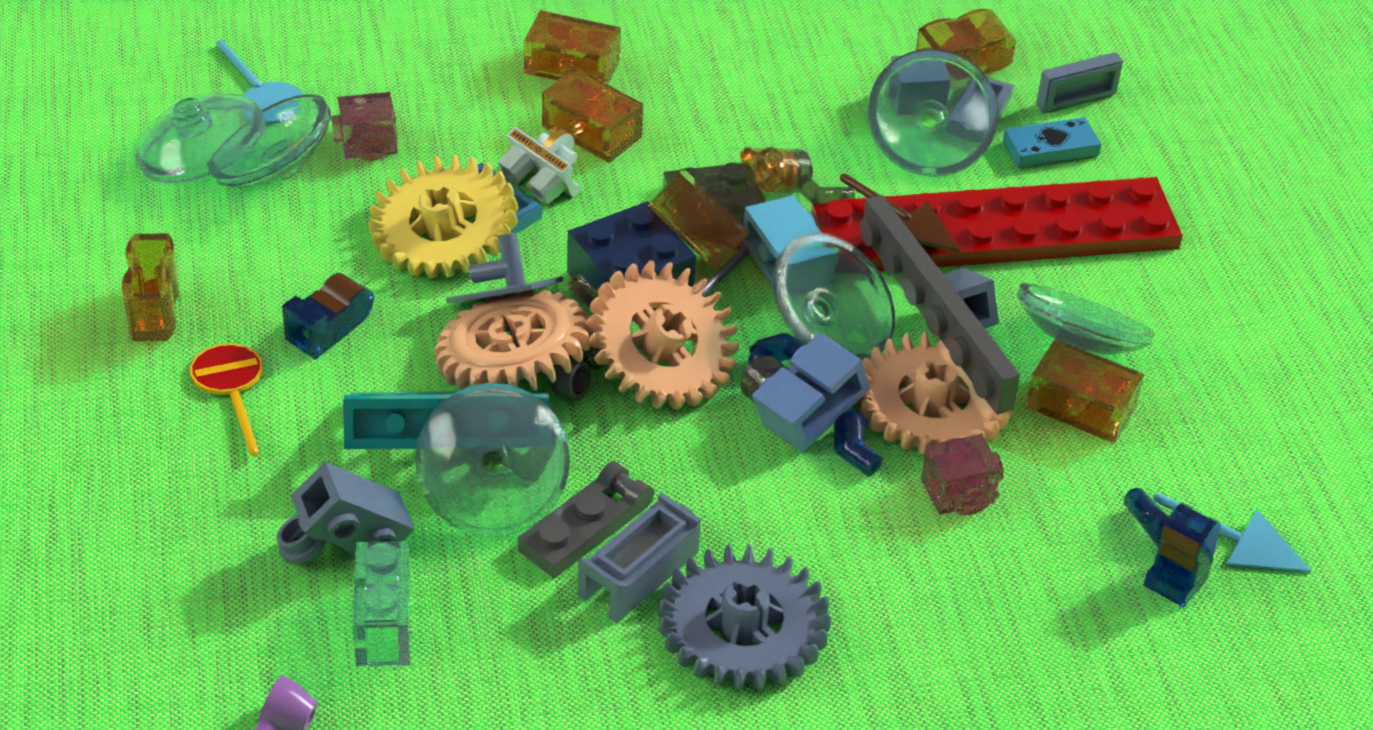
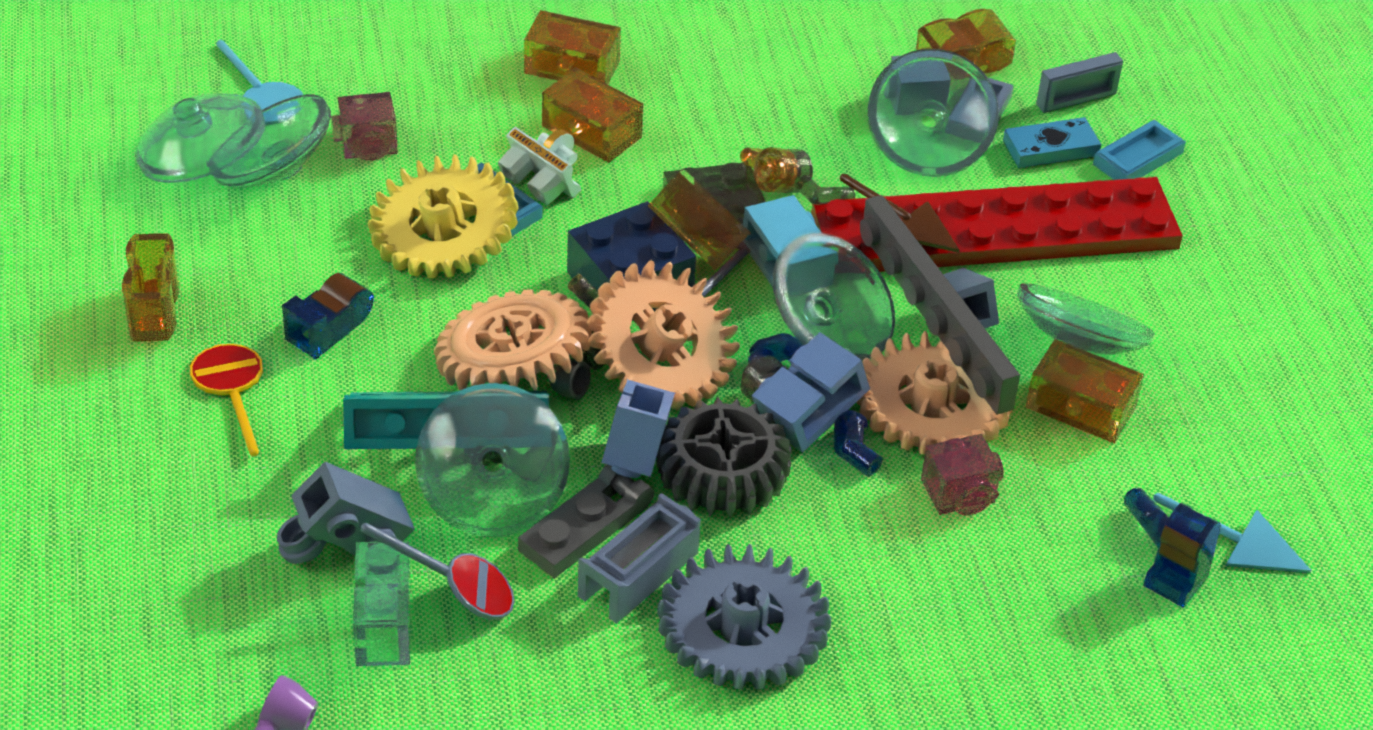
sand blue shield [446,233,563,303] -> none
none -> piece [361,523,515,620]
none -> medium blue piece [601,379,675,478]
none -> dark grey gear [656,396,791,518]
none -> dark azure tile [1093,120,1186,180]

